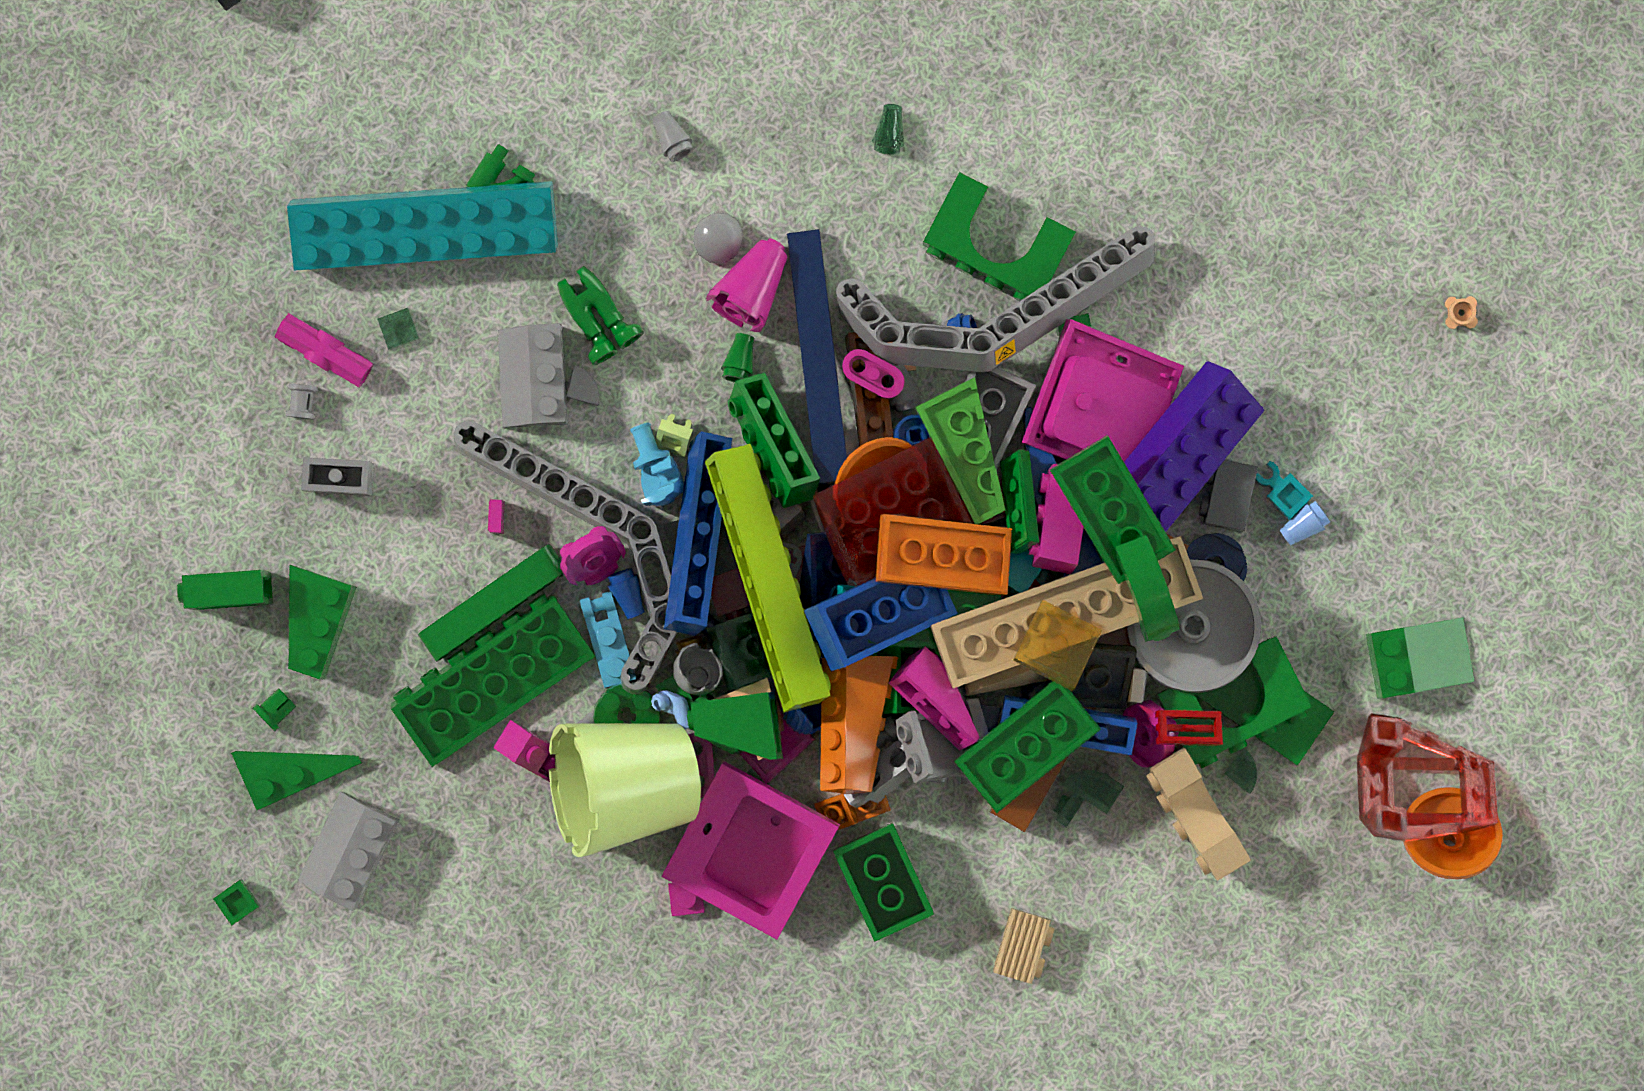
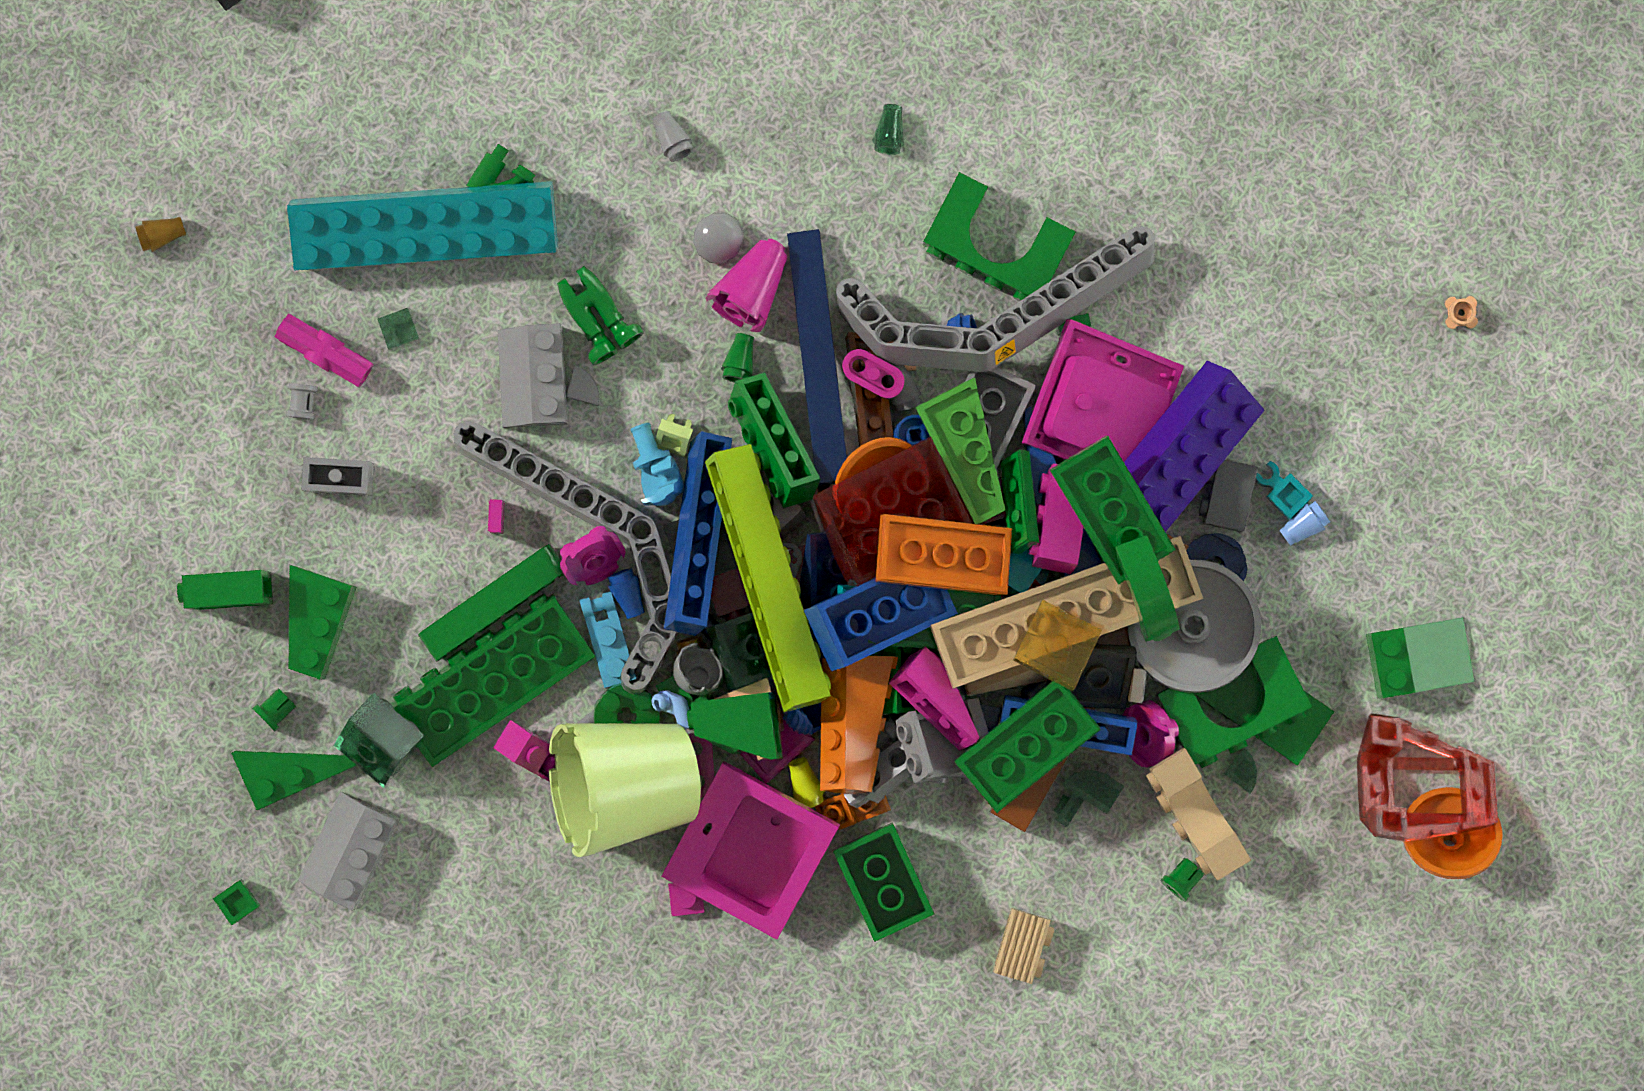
red tile [1155,710,1223,746] -> none
none -> pearl gold cone [135,217,186,252]
none -> clear green brick [333,693,424,788]
none -> neon yellow cone [788,757,825,808]
none -> green bush [1160,858,1204,902]

